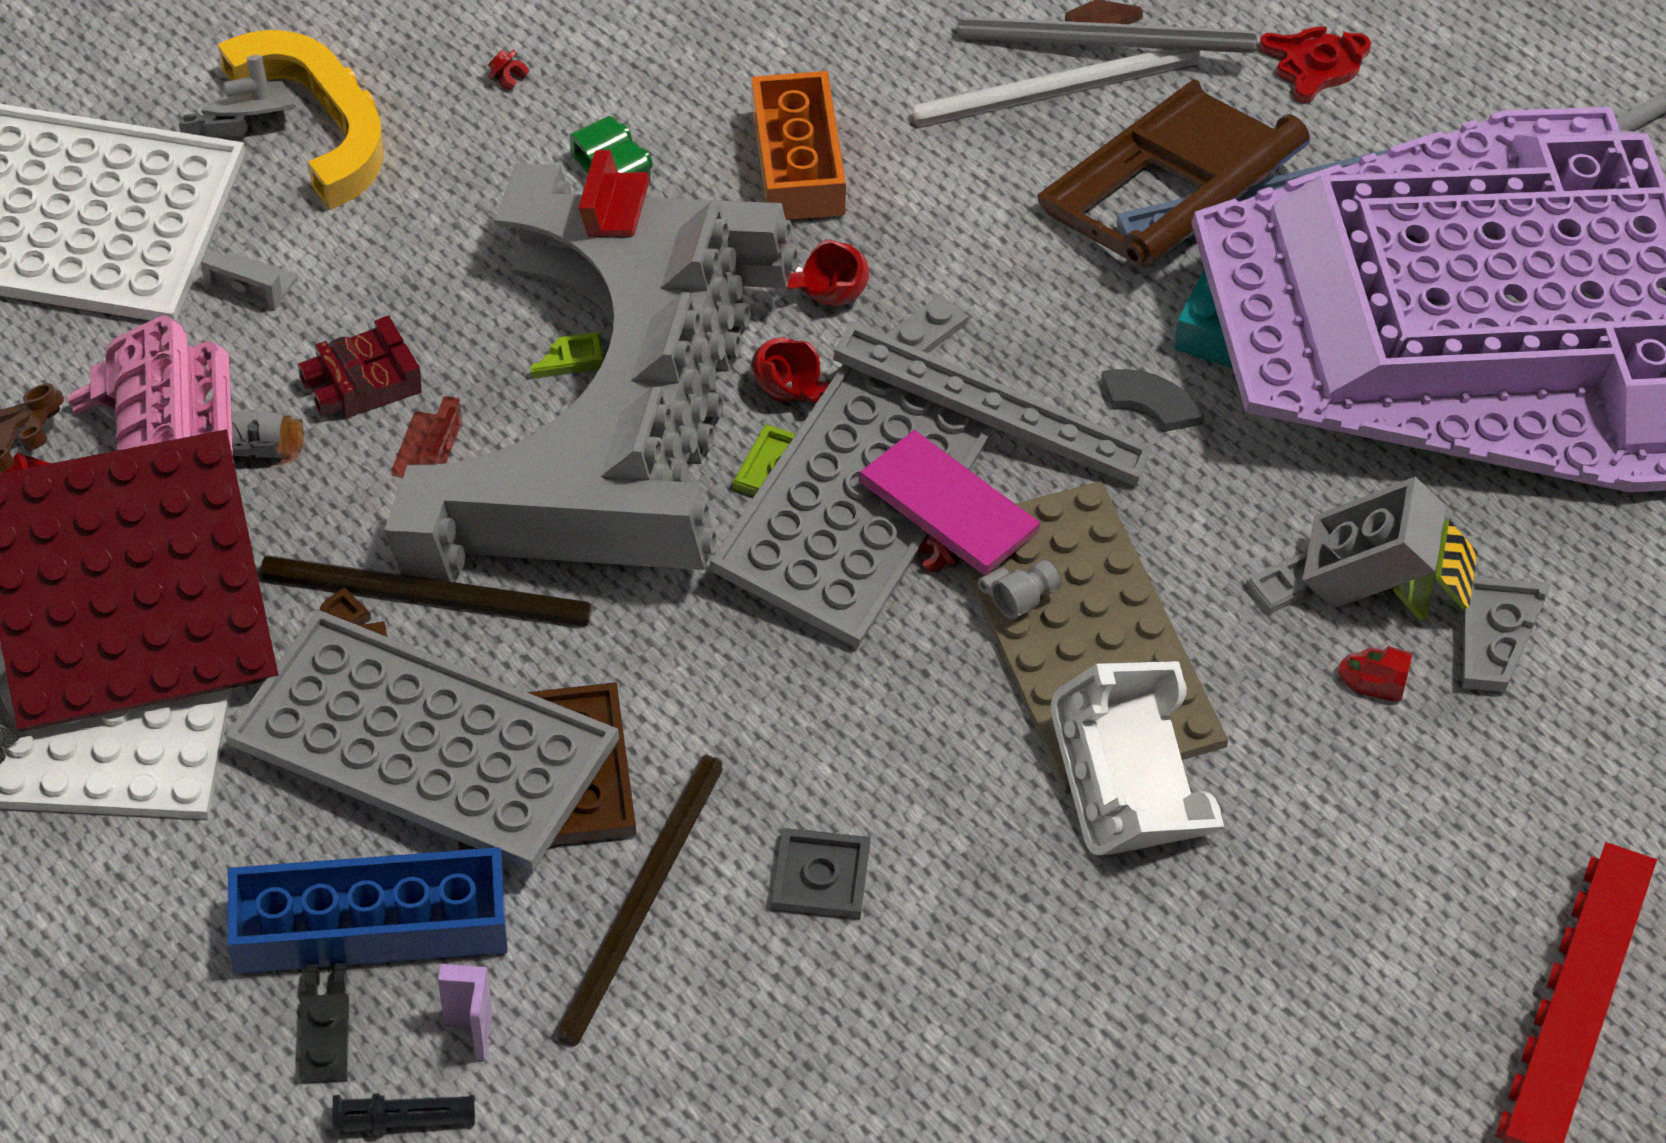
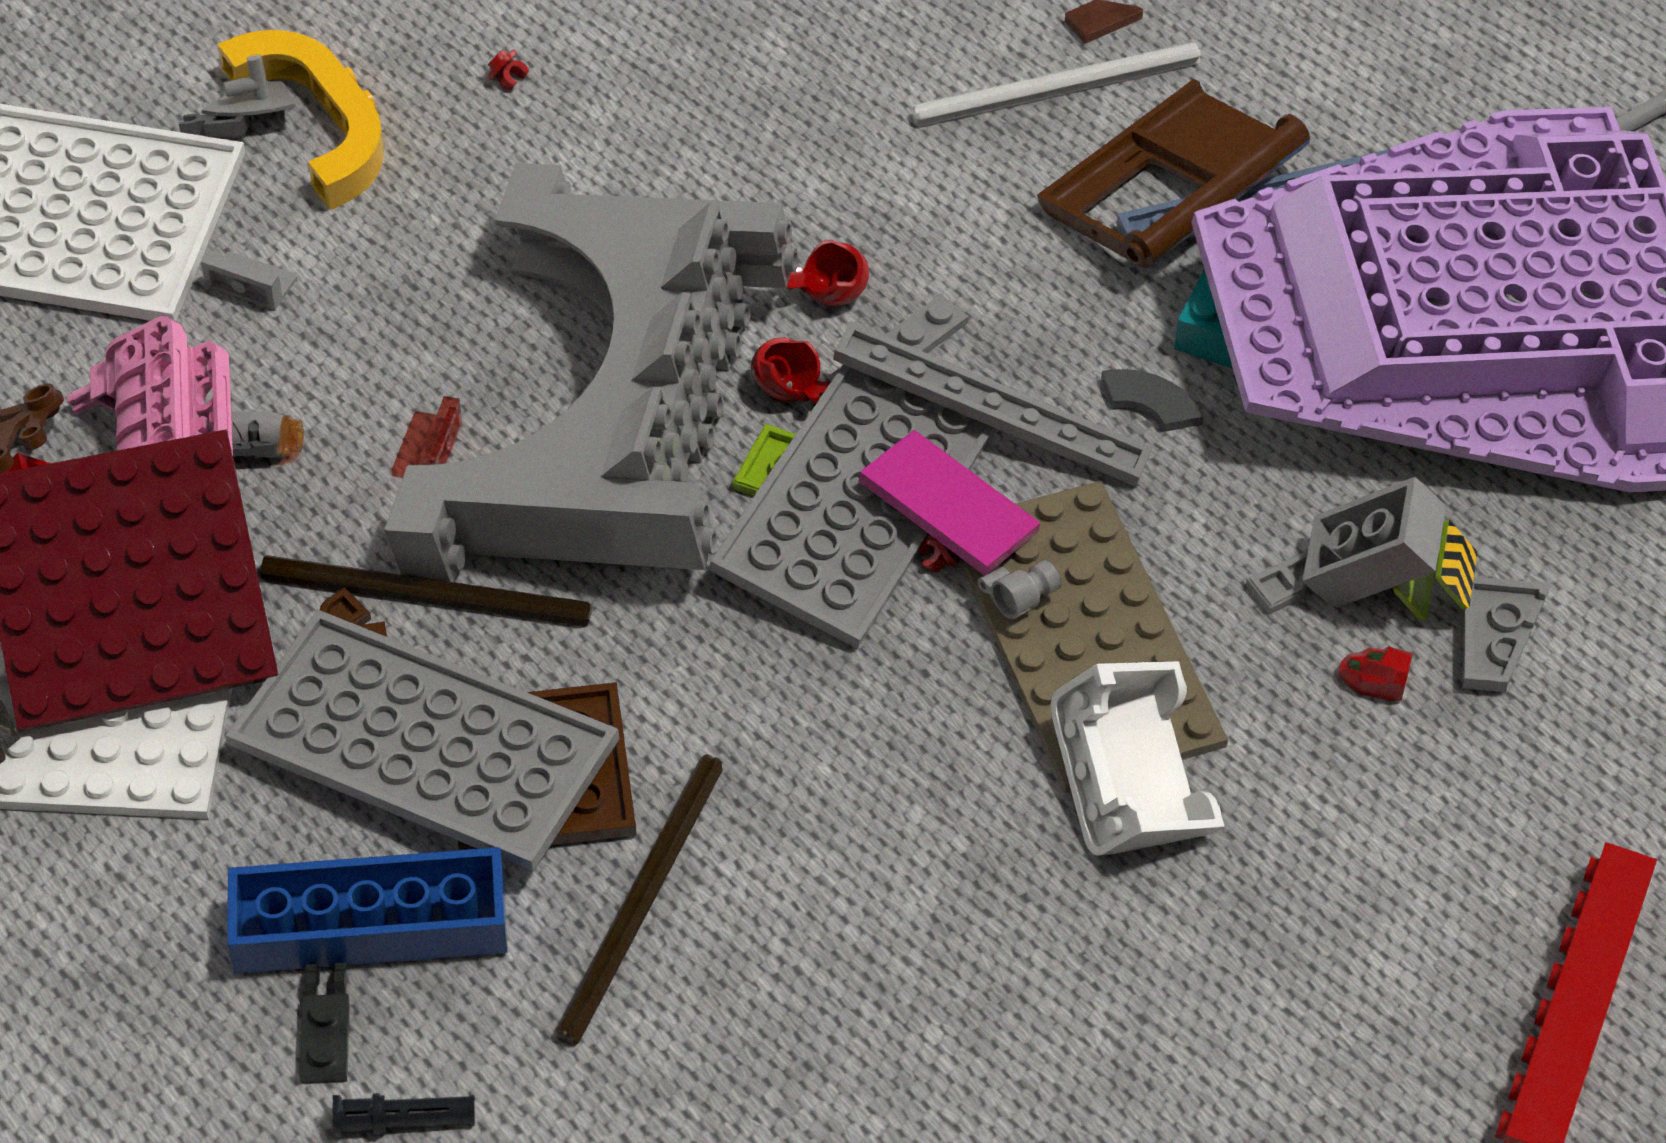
dark red hips [298,315,422,419] -> none
lavender panel [438,964,492,1061] -> none
lime tile [530,332,604,379] -> none
green brick [570,116,653,183] -> none
red panel [578,150,650,237] -> none
orange brick [751,71,846,220] -> none
dark grey tile [771,828,871,920] -> none
light grey axle [957,16,1257,53] -> none
red tile [1259,26,1371,103] -> none

